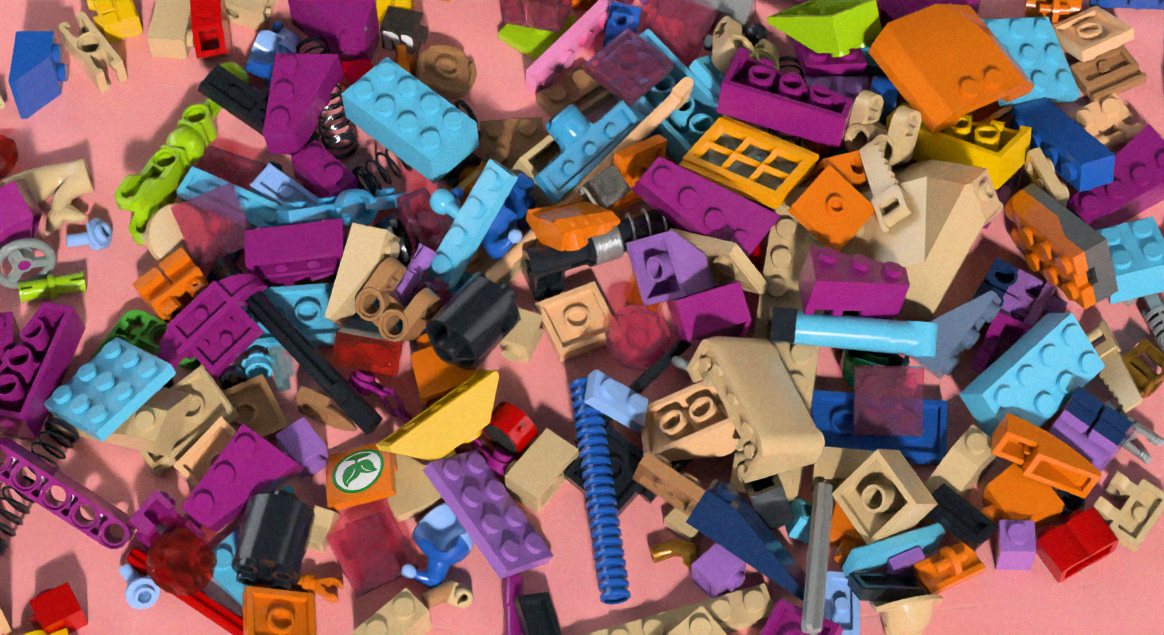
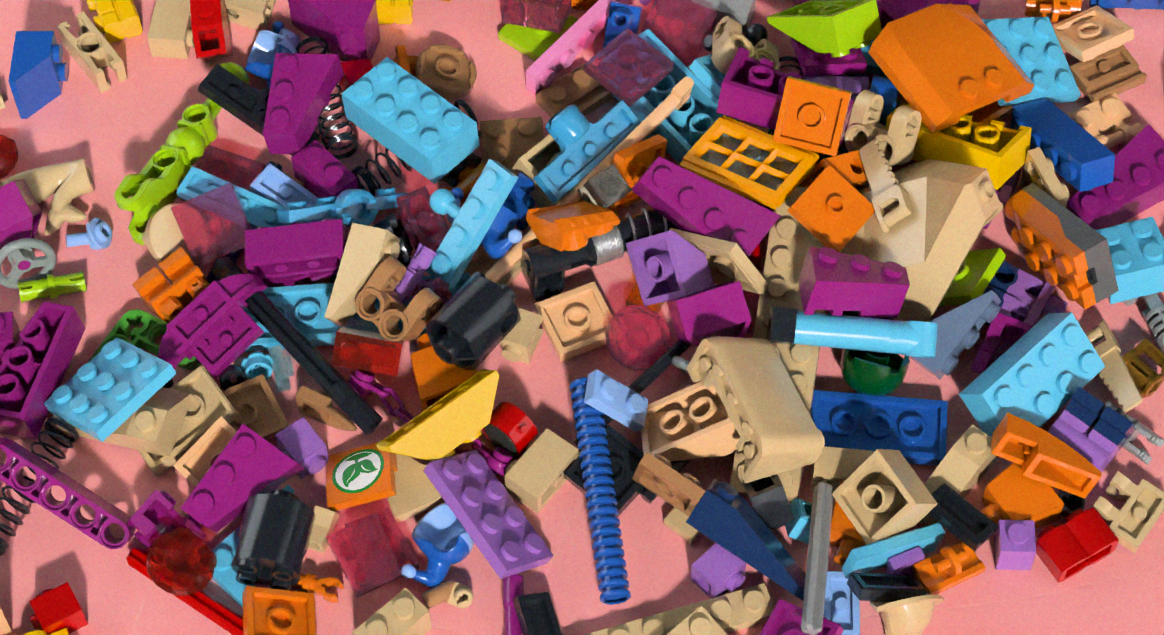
light blue plate [119,563,160,609] -> none
clear smoke brick [380,6,429,55] -> none
pearl gold arm [649,539,701,567] -> none
clear pink plate [853,365,924,436] -> none
none -> orange plate [773,76,852,157]
none -> lime plate [938,248,1006,307]

